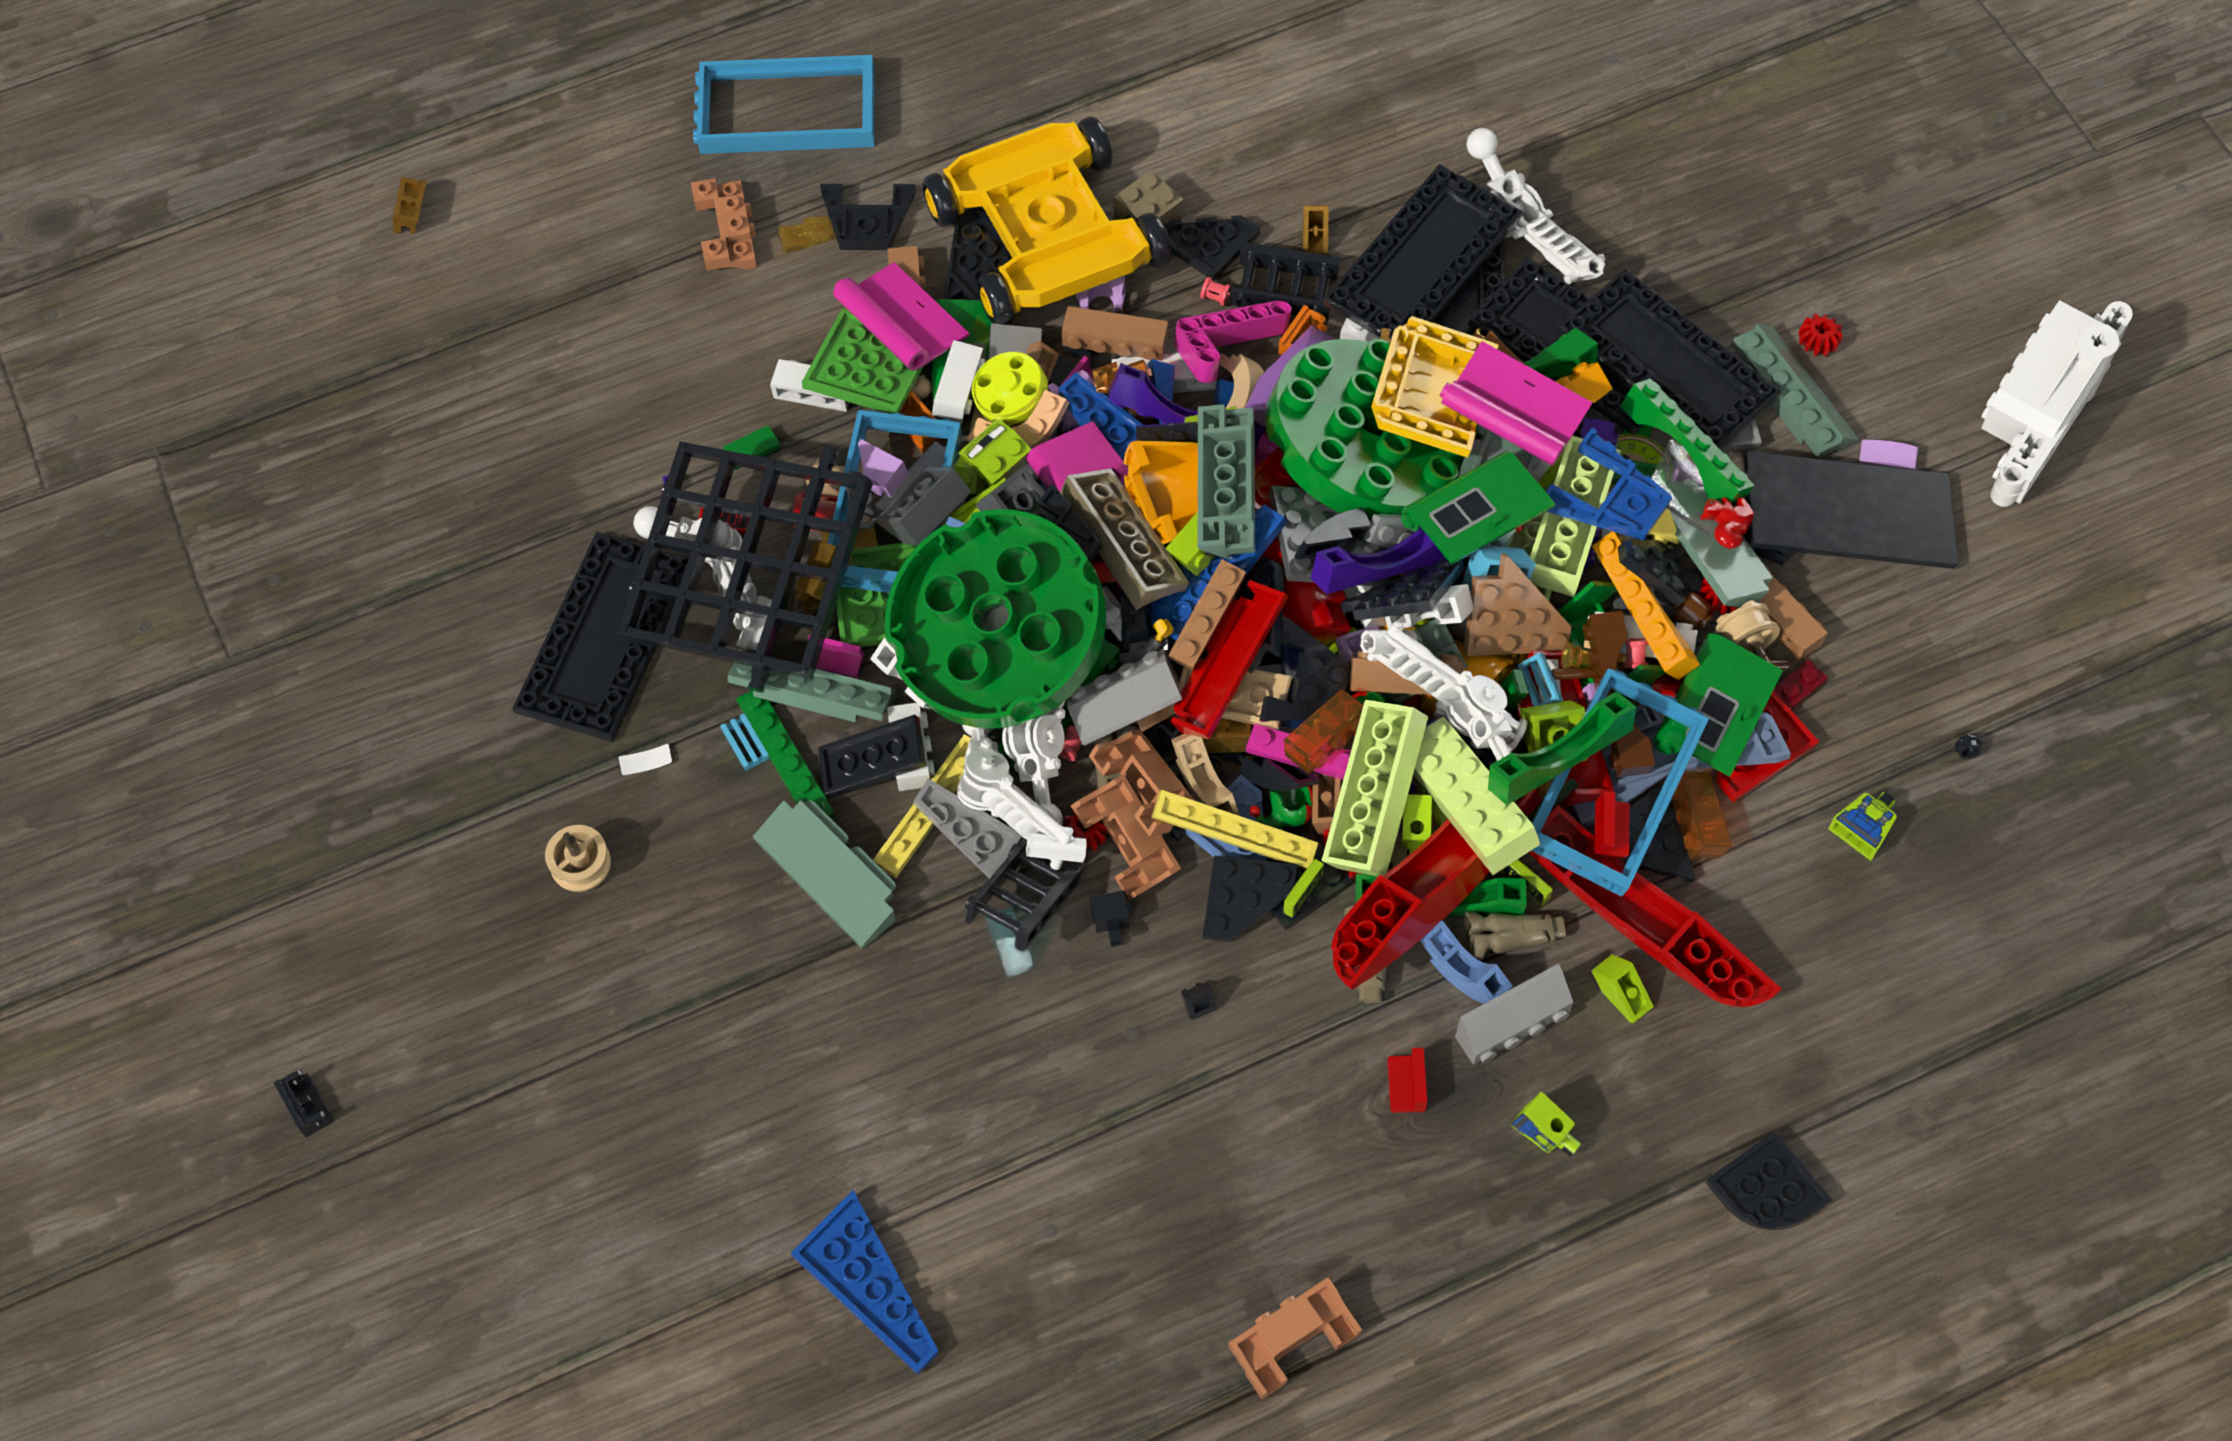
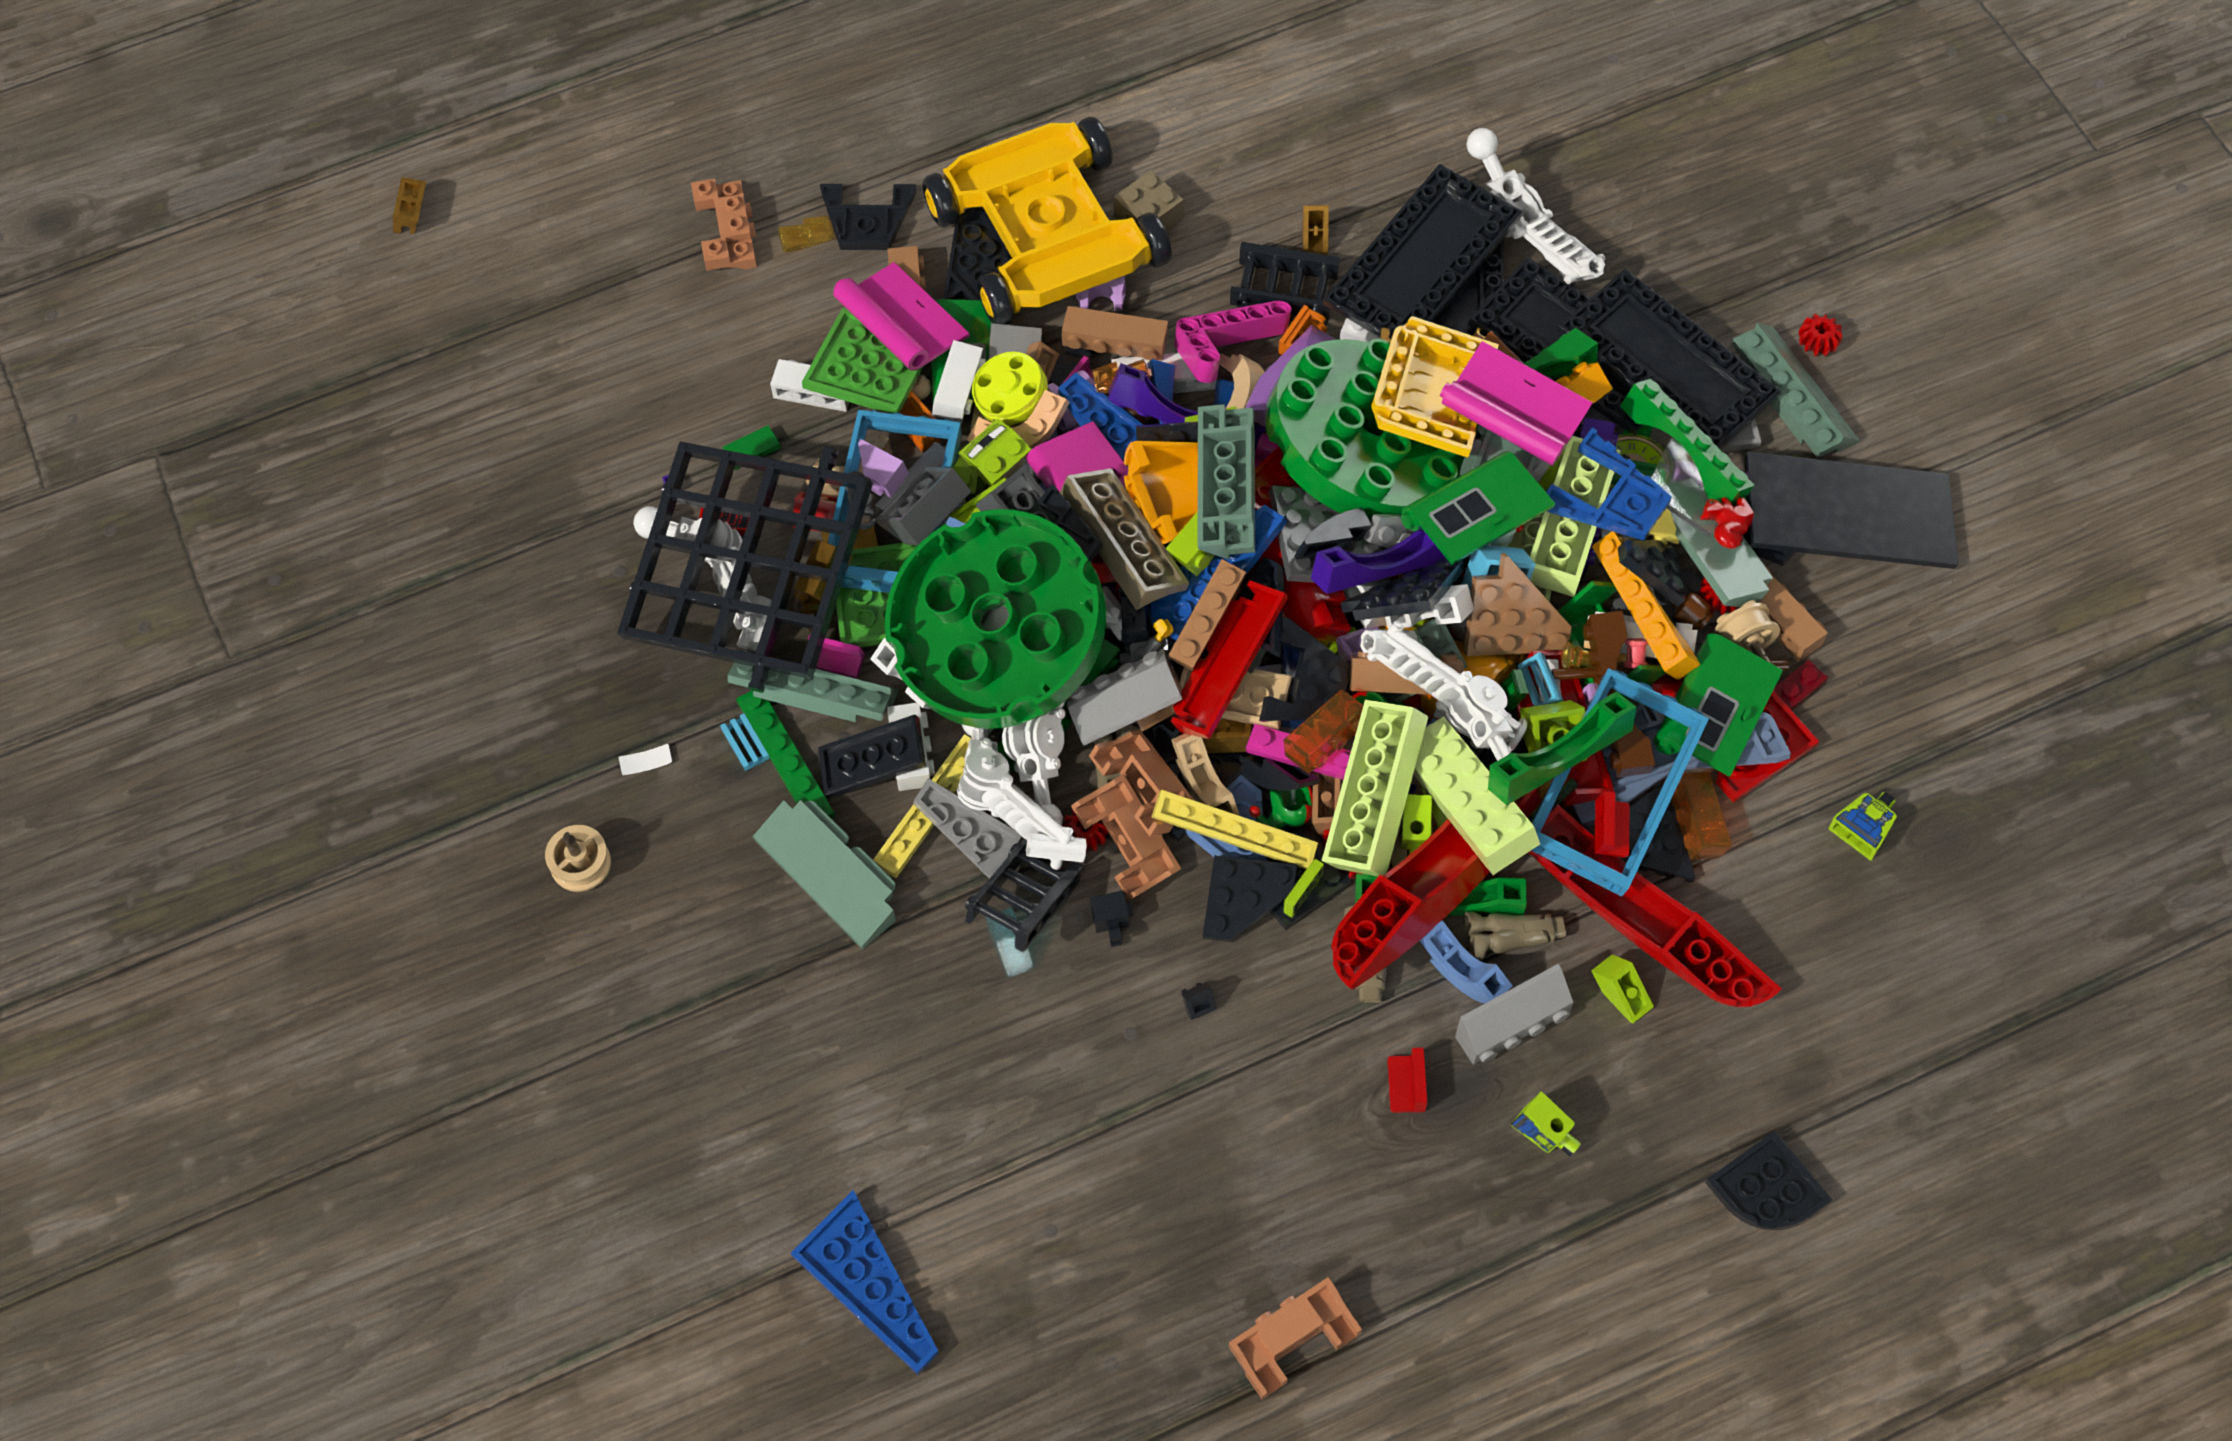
black hinge [273,1070,334,1138] -> none
black tile [512,532,689,742] -> none
dark azure door [693,55,875,154] -> none
coral bush [1059,725,1082,761] -> none
black plate [1165,215,1261,281] -> none
coral bush [1200,277,1232,306] -> none
lime tile [1501,859,1553,907] -> none
lavender slope [1859,440,1918,470] -> none
black plate [1954,734,1982,759] -> none
white piece [1981,300,2133,507] -> none

